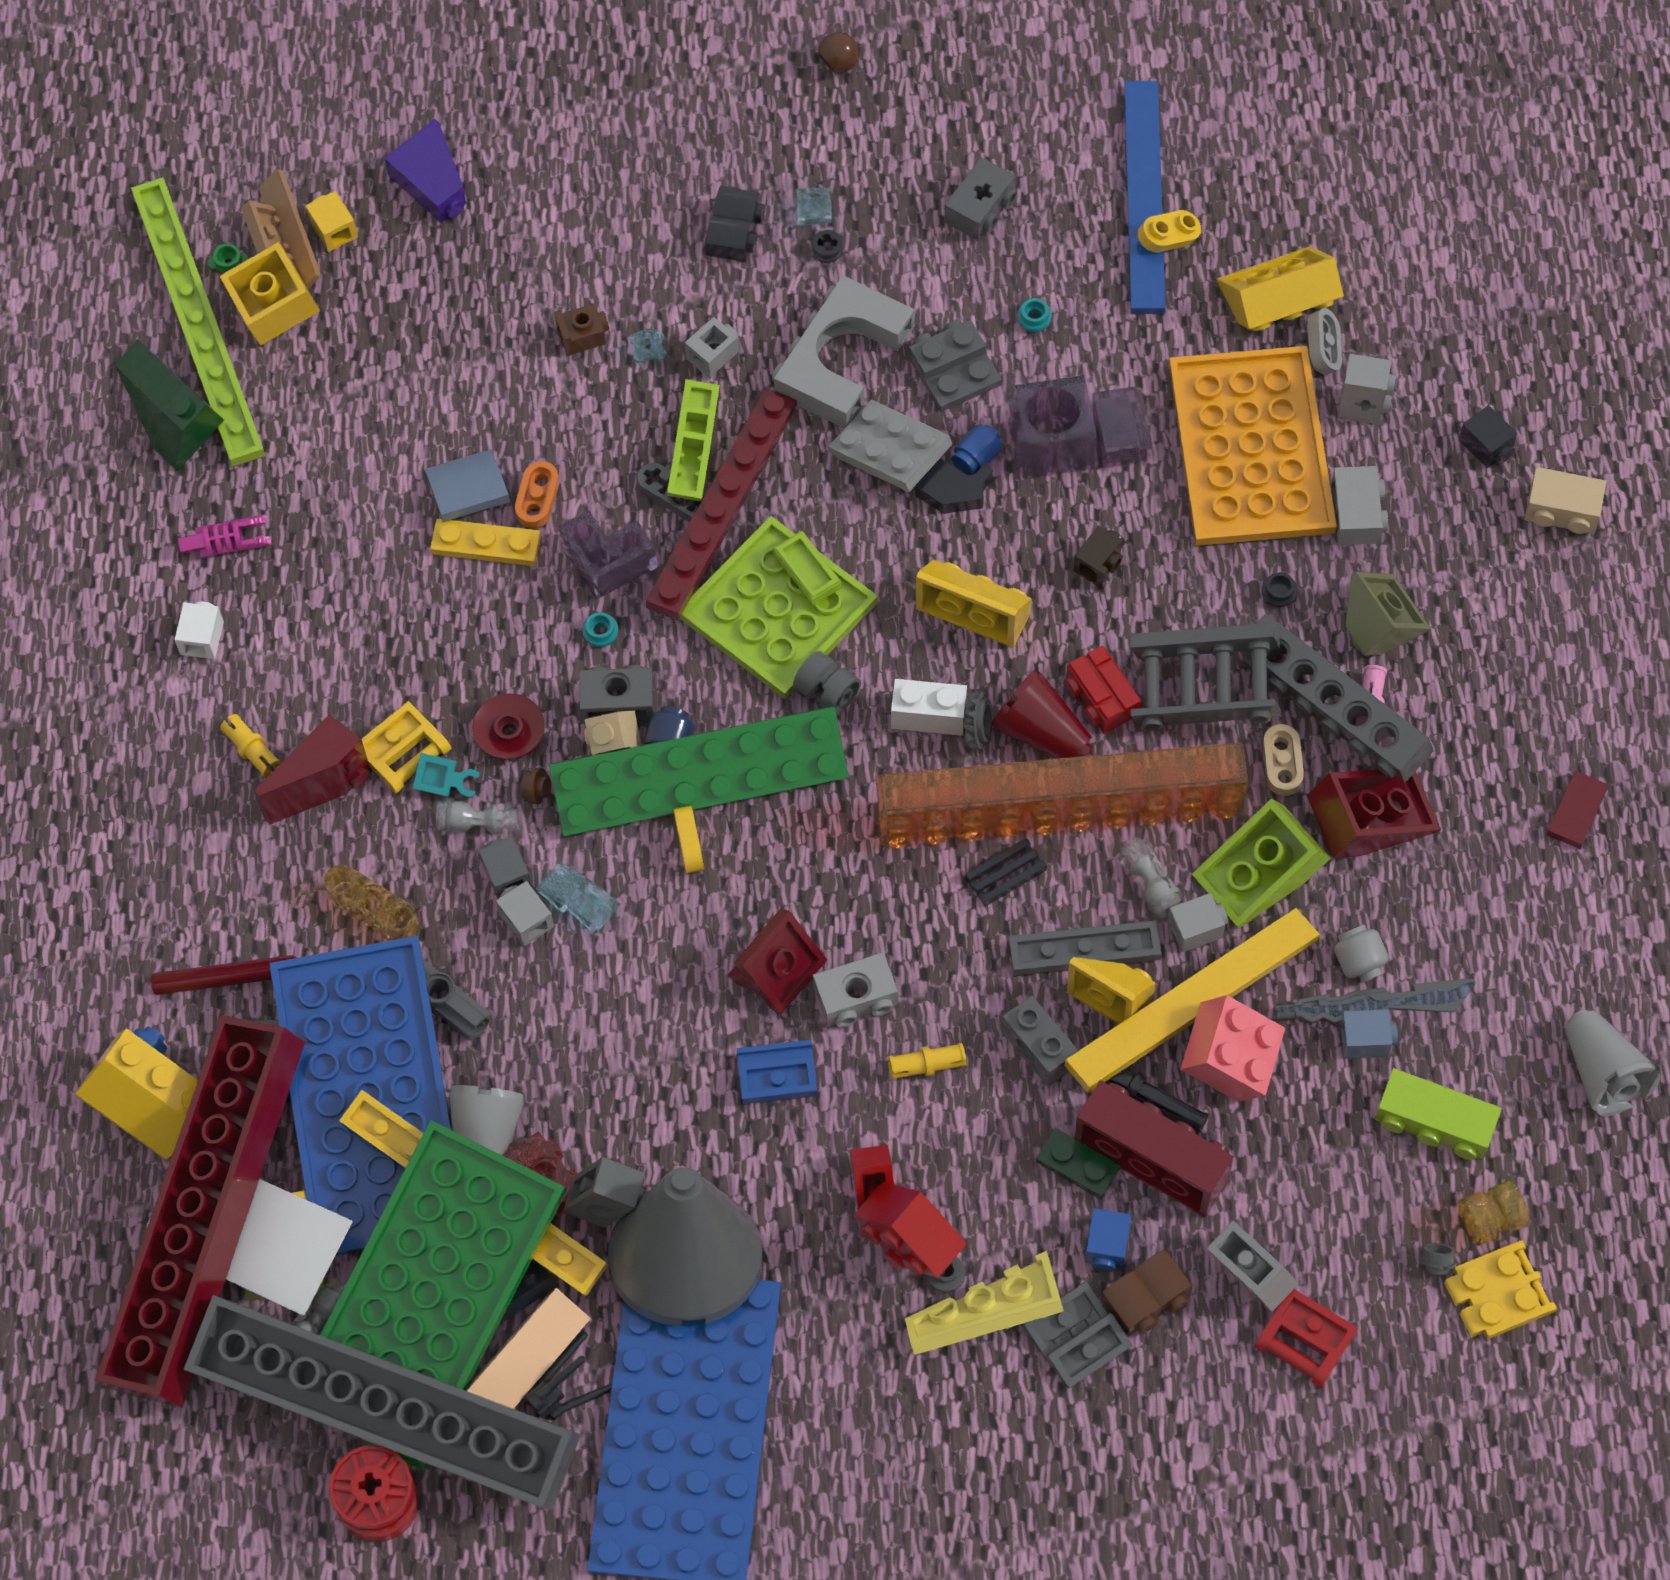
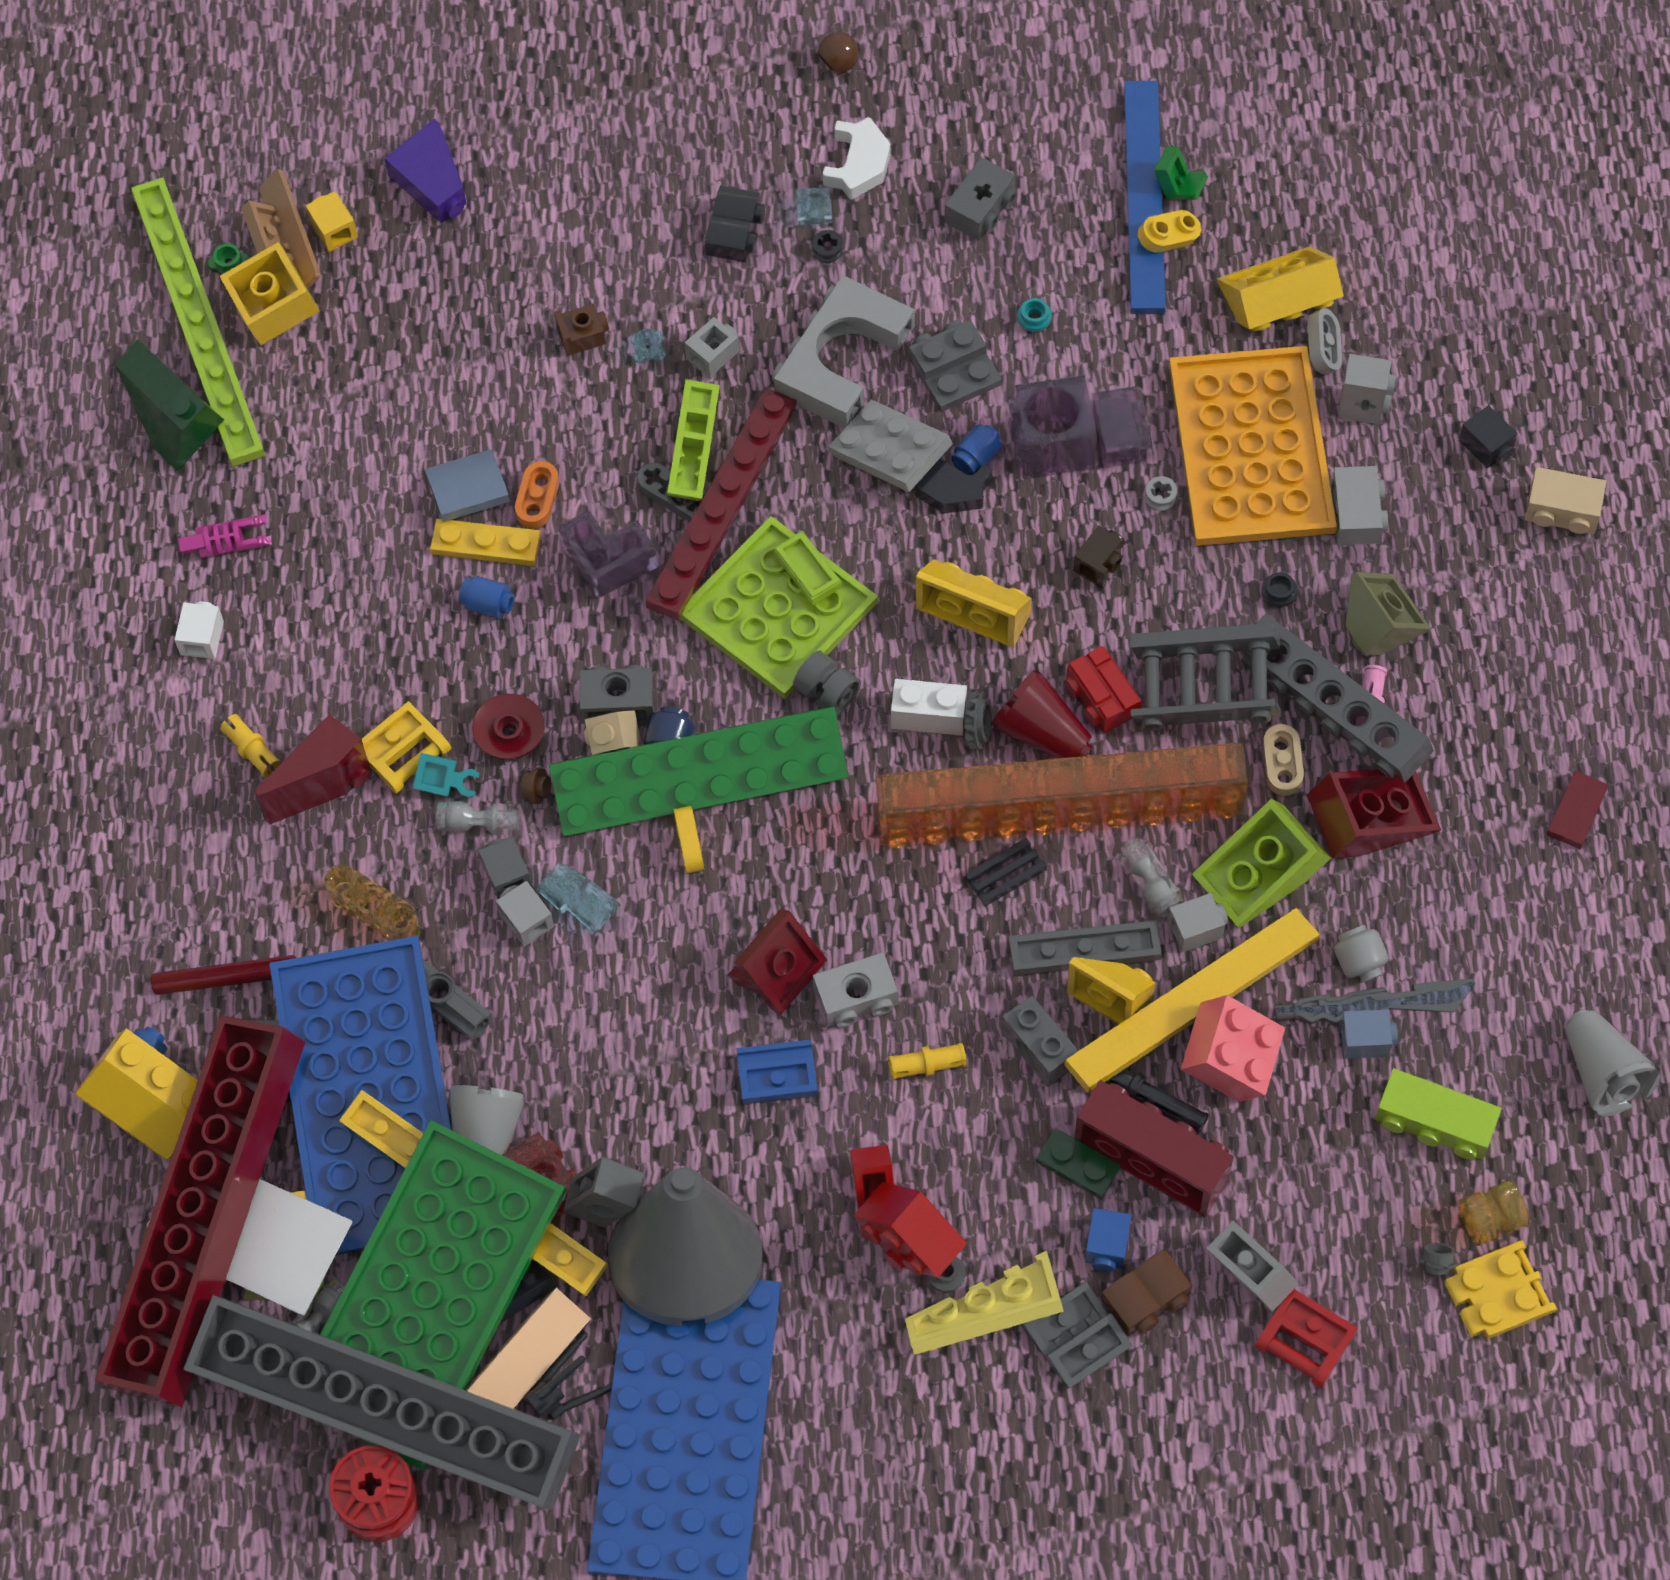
teal plate [583,612,618,647] -> none
none -> blue brick [459,576,514,619]
none -> white piece [823,117,891,199]
none -> light grey bush [1145,476,1177,511]
none -> green bracket [1154,146,1208,200]

